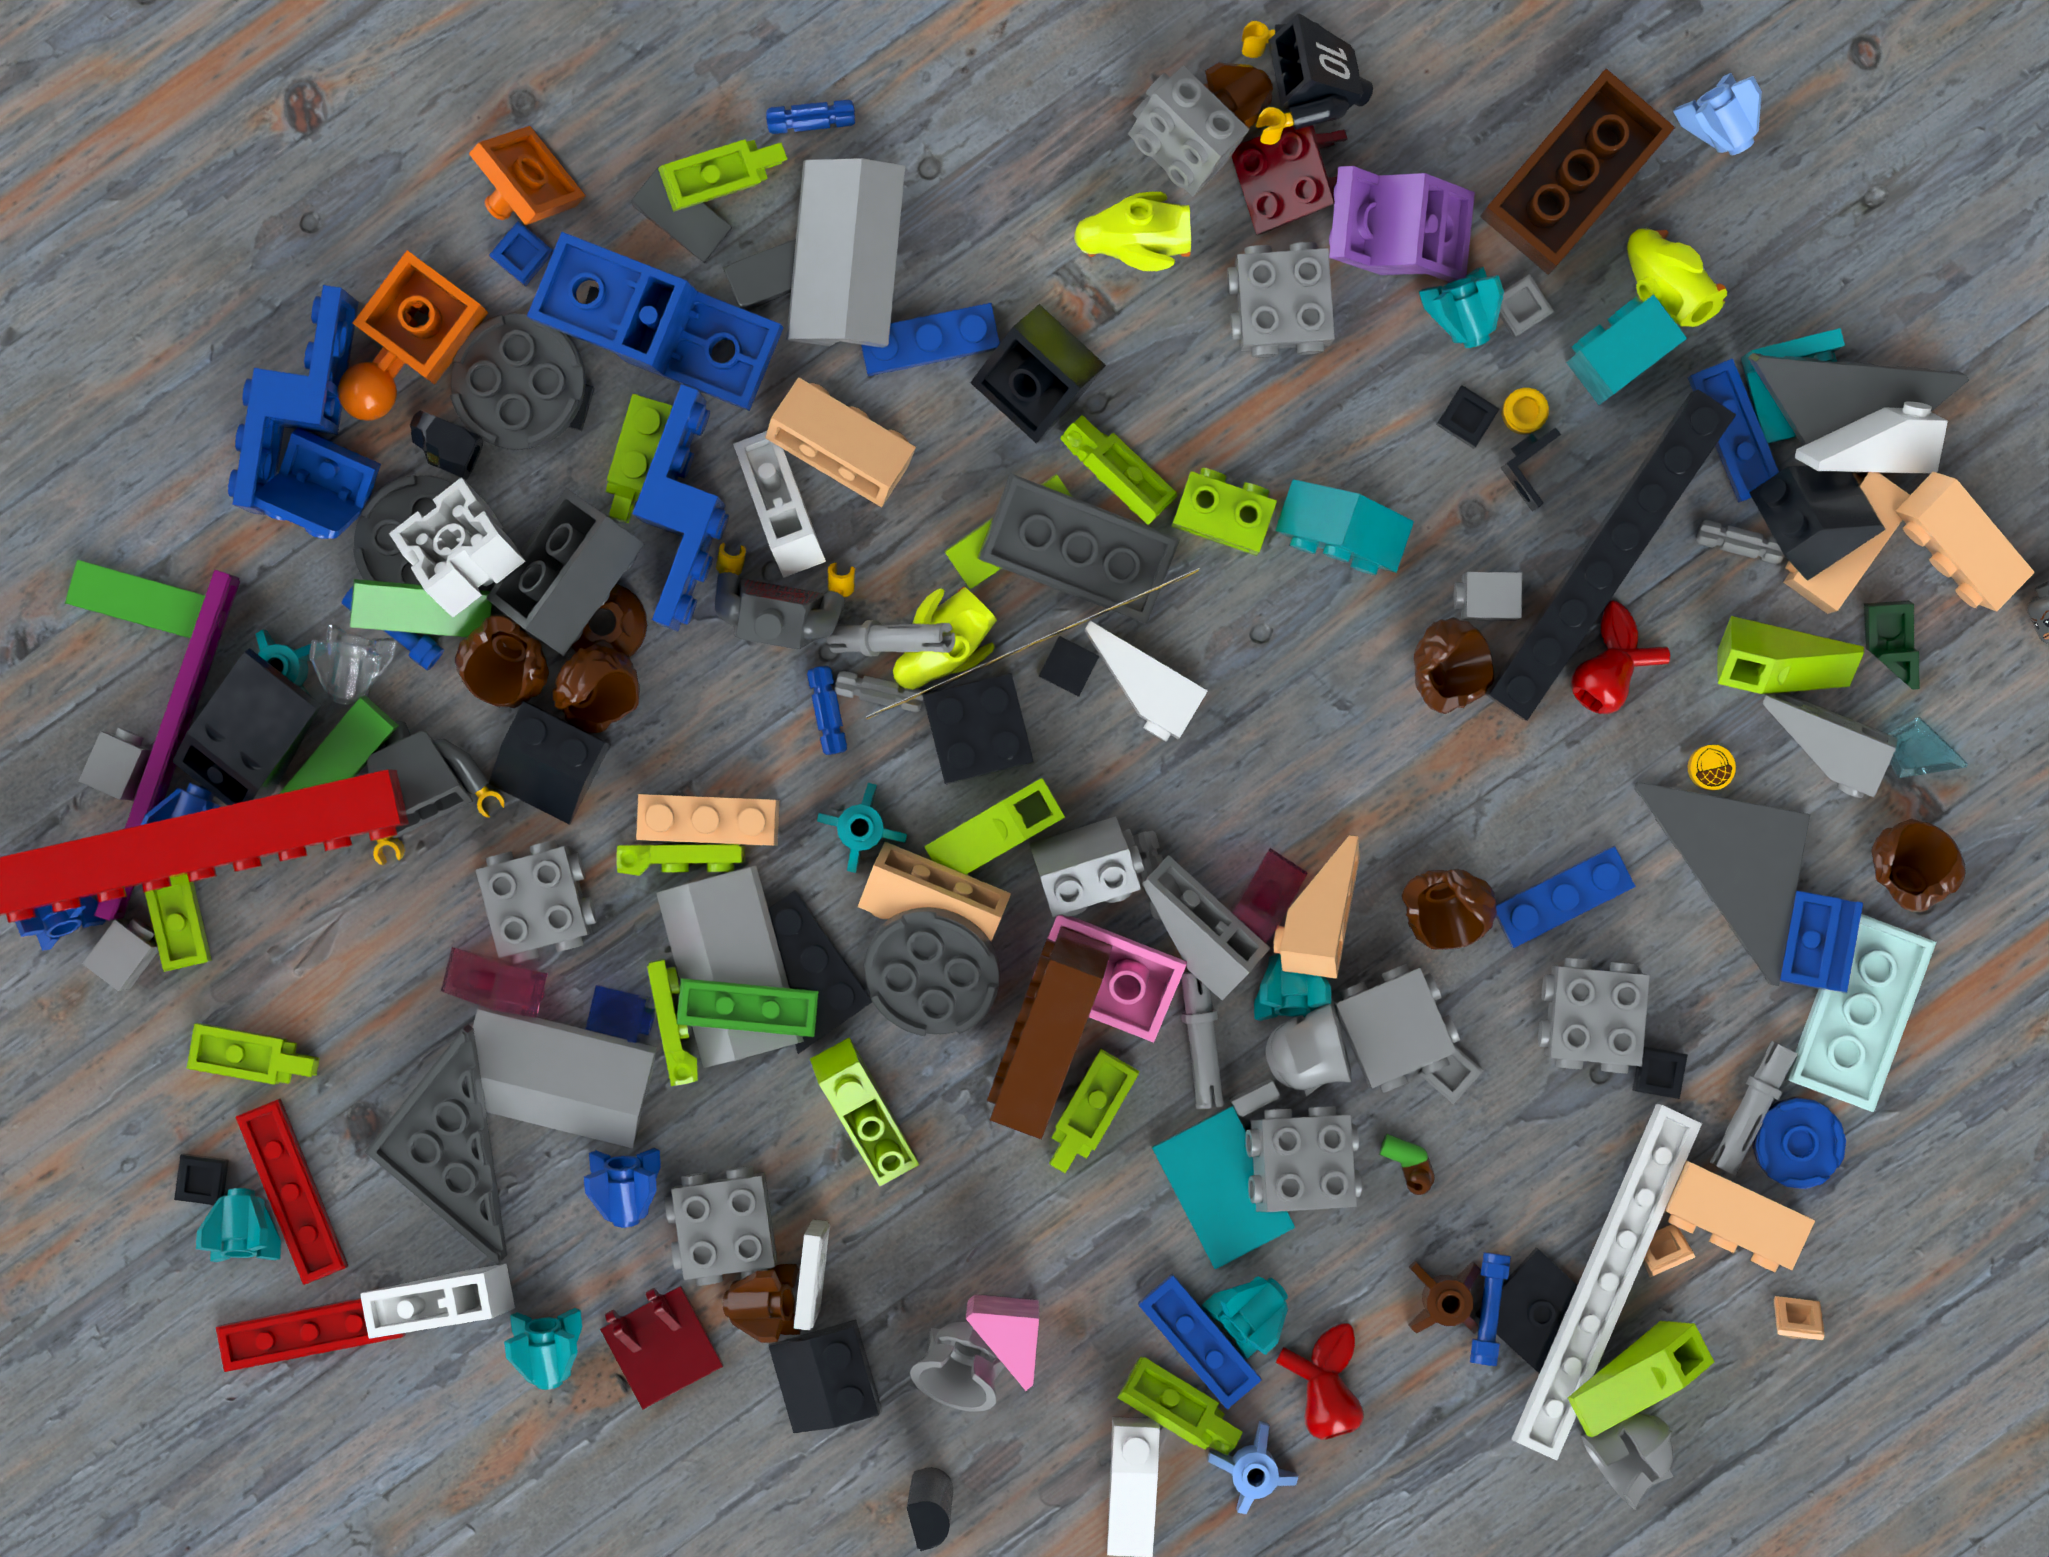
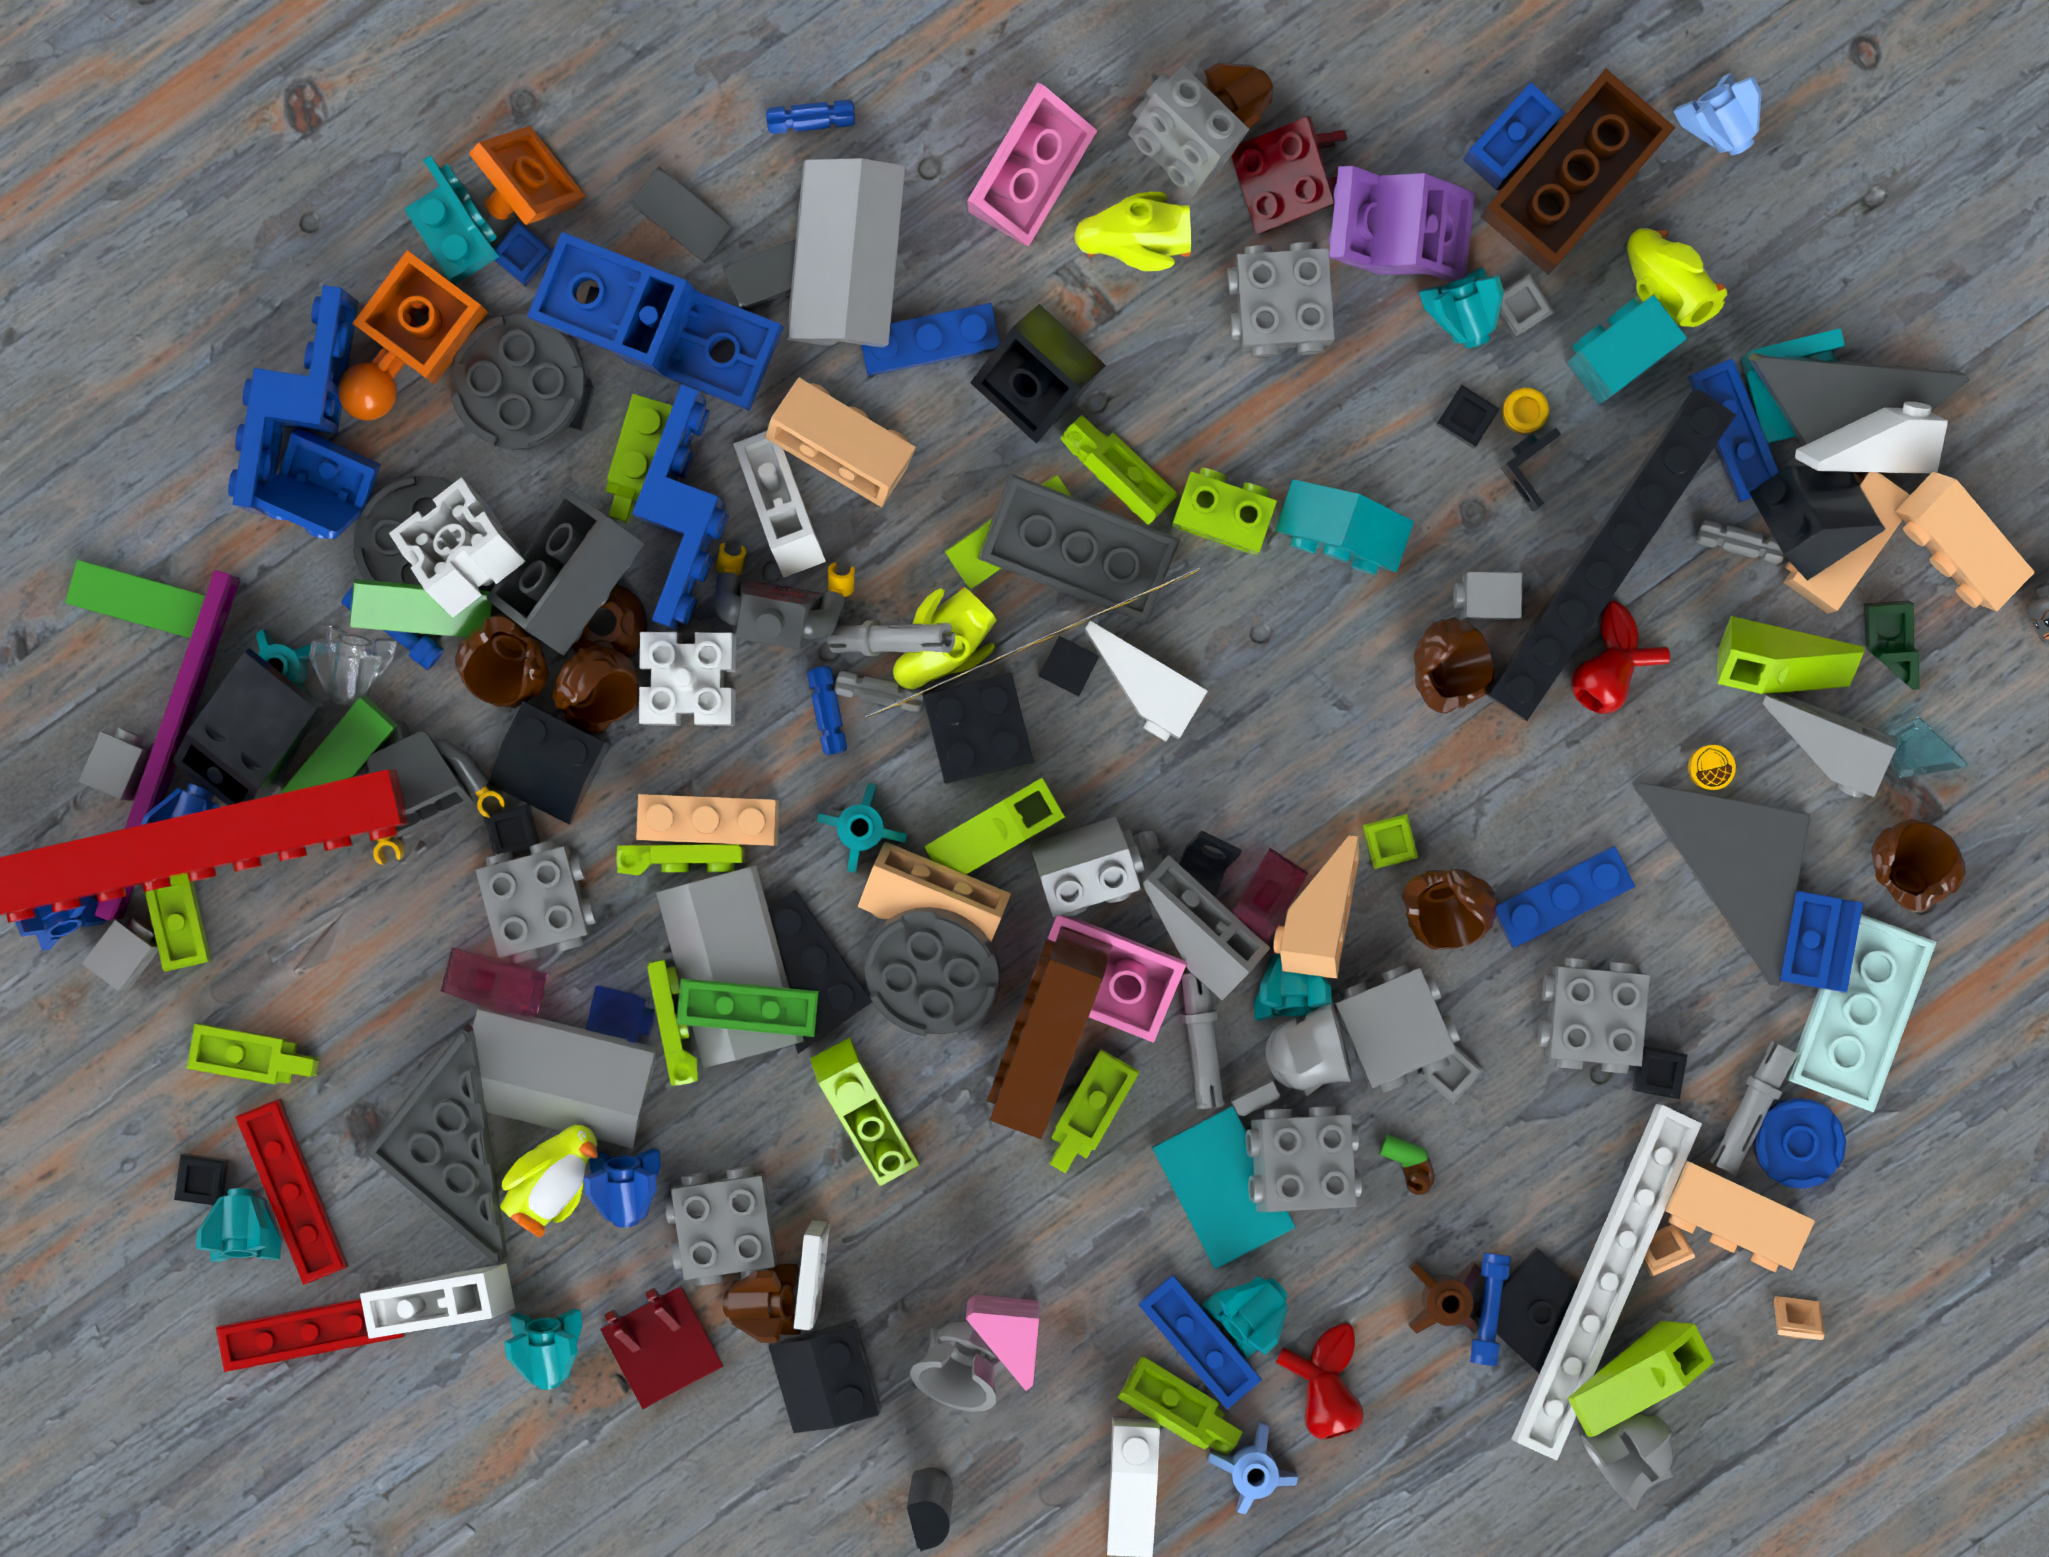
black rock [410,410,484,480] -> none
lime hinge [658,139,787,212] -> none
black torso [1242,13,1373,145] -> none
none -> teal bracket [404,155,499,285]
none -> black tile [484,804,540,856]
none -> animal [499,1124,598,1238]
none -> white brick [639,632,736,726]
none -> bright pink slope [967,83,1098,247]
none -> black bracket [1179,831,1242,897]
none -> lime tile [1362,814,1418,869]
none -> blue panel [1463,82,1565,190]

